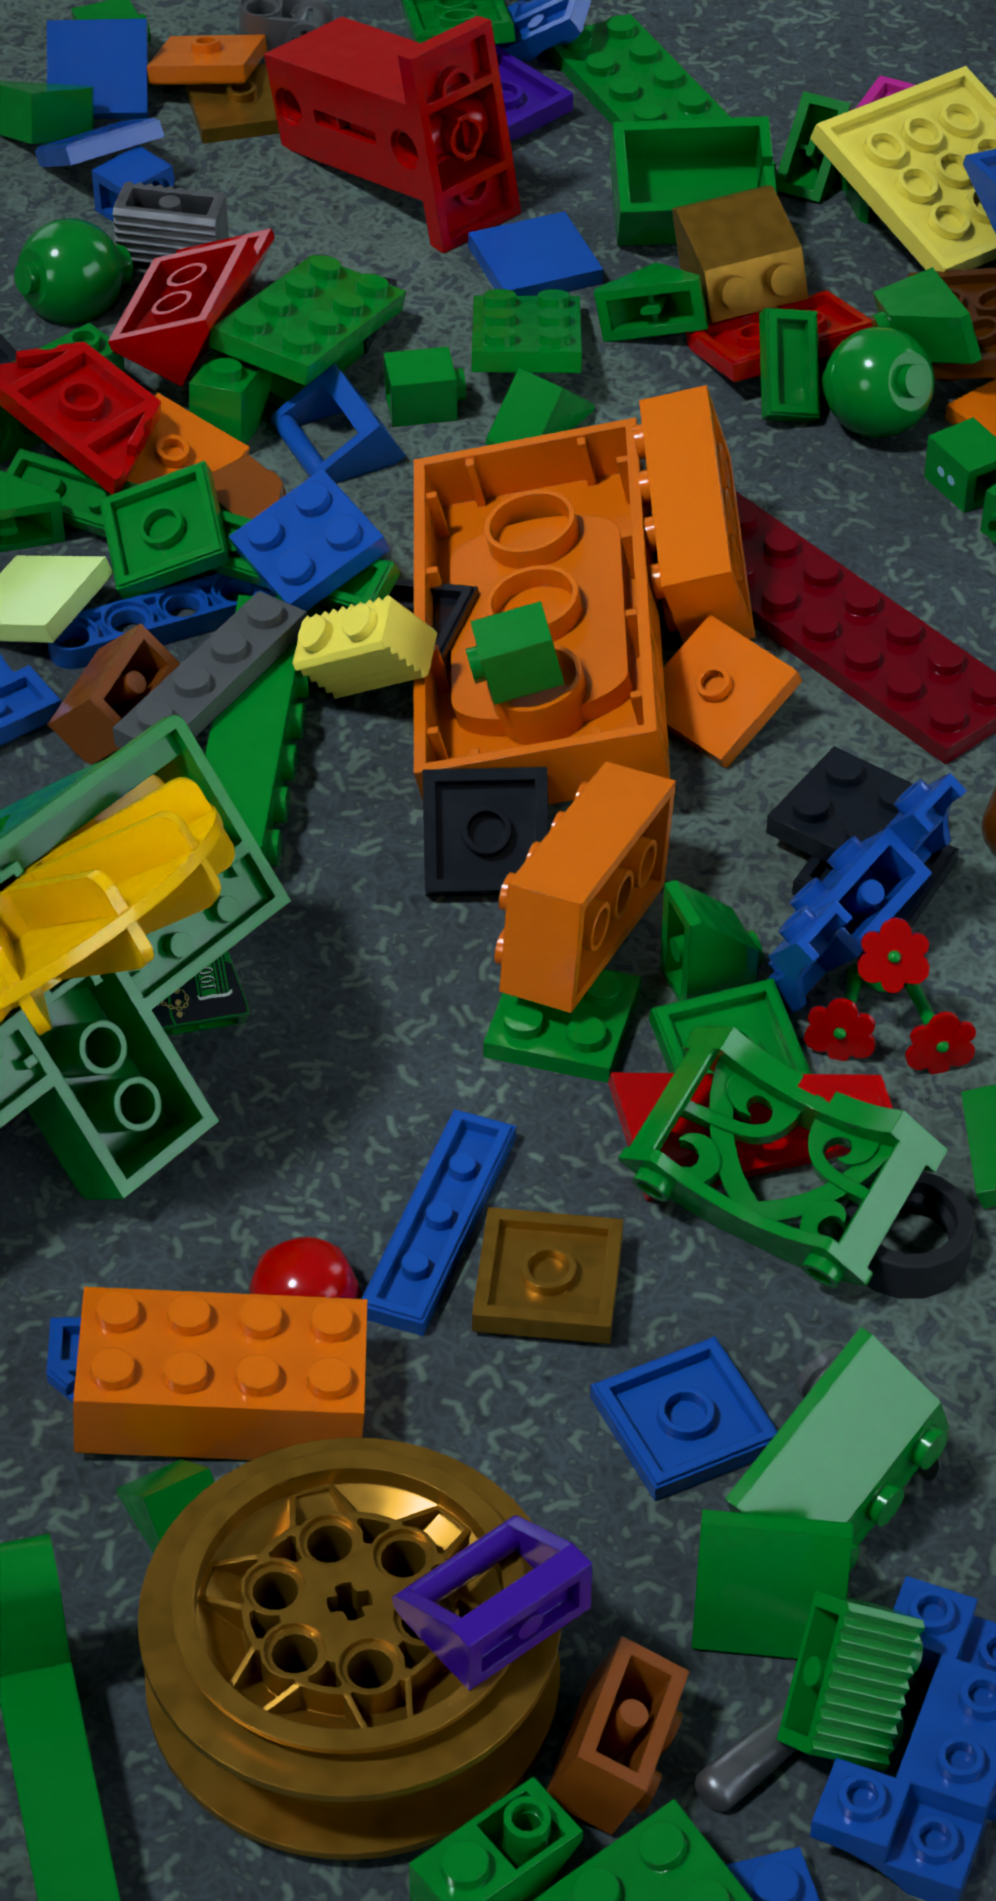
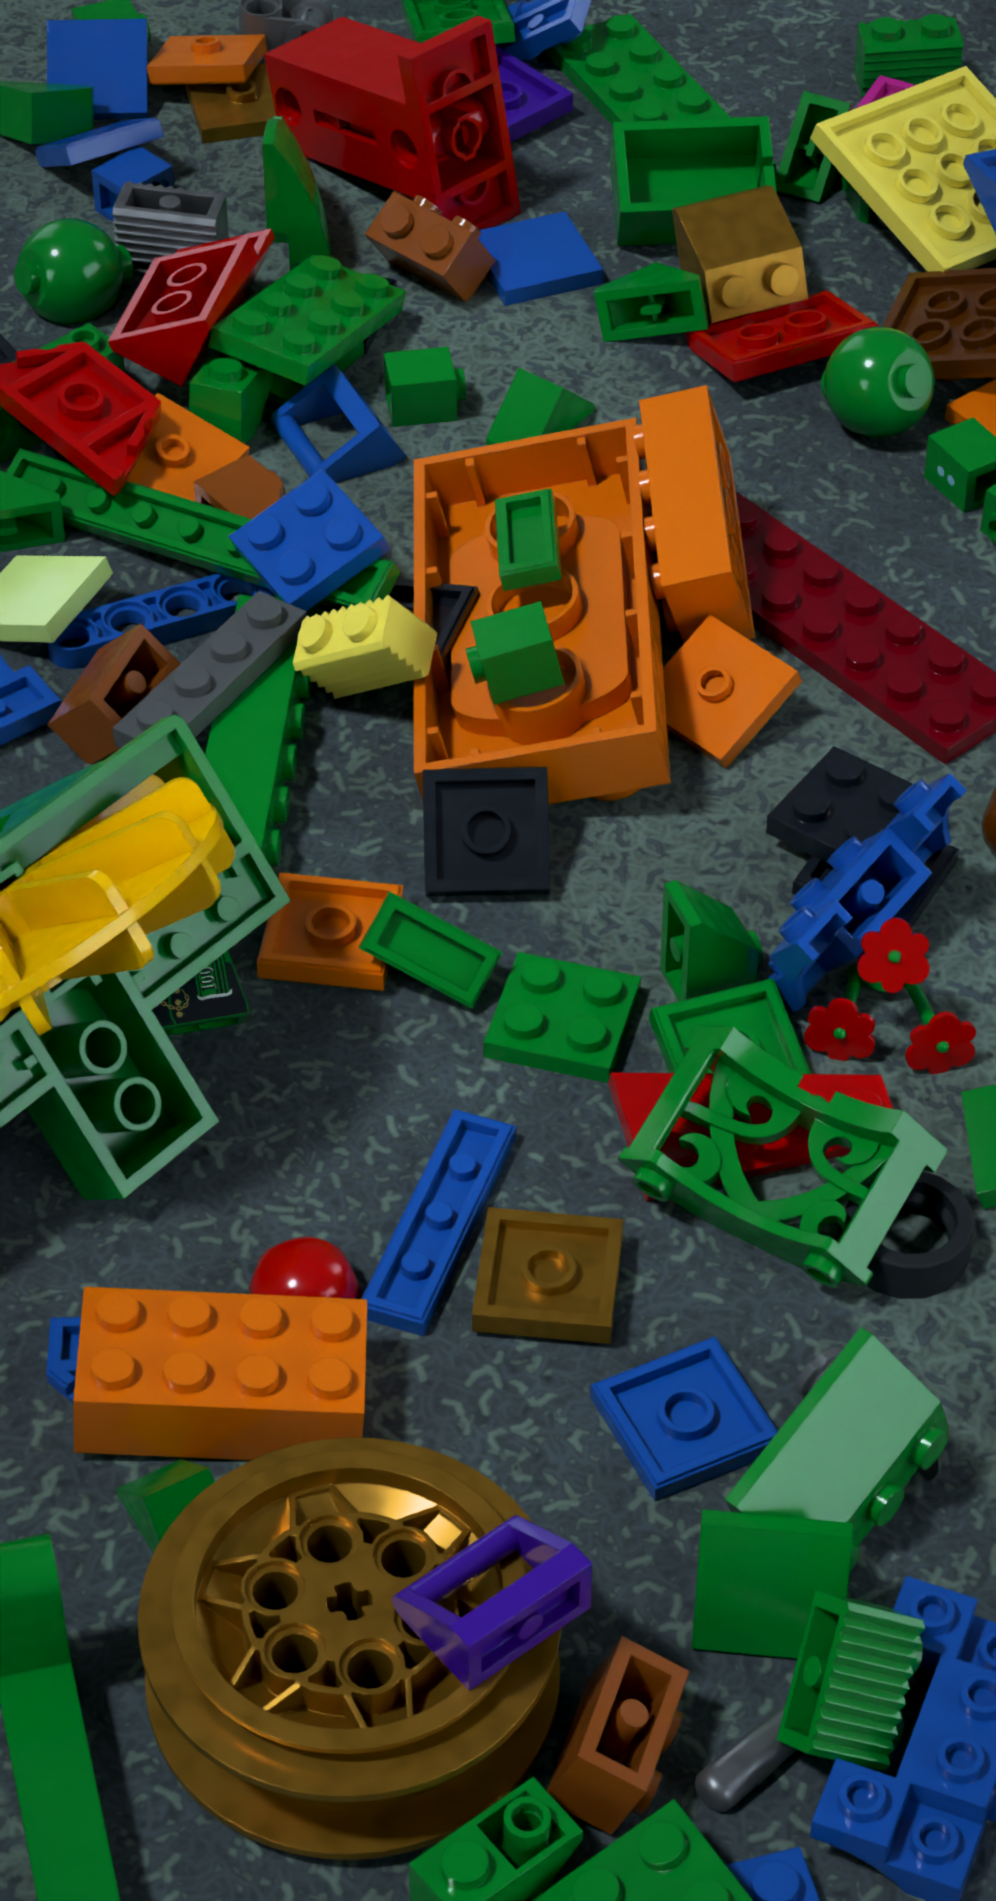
green tile [99,461,232,600] -> none
green plate [472,289,582,373] -> none
orange brick [494,761,676,1013] -> none
green tile [759,308,820,422] -> none
green slope [871,267,982,364] -> none
none -> orange plate [257,873,404,991]
none -> green brick [262,116,332,270]
none -> green tile [358,891,503,1009]
none -> dark orange brick [364,191,496,302]
none -> green tile [495,488,562,591]
none -> green brick [854,14,964,97]

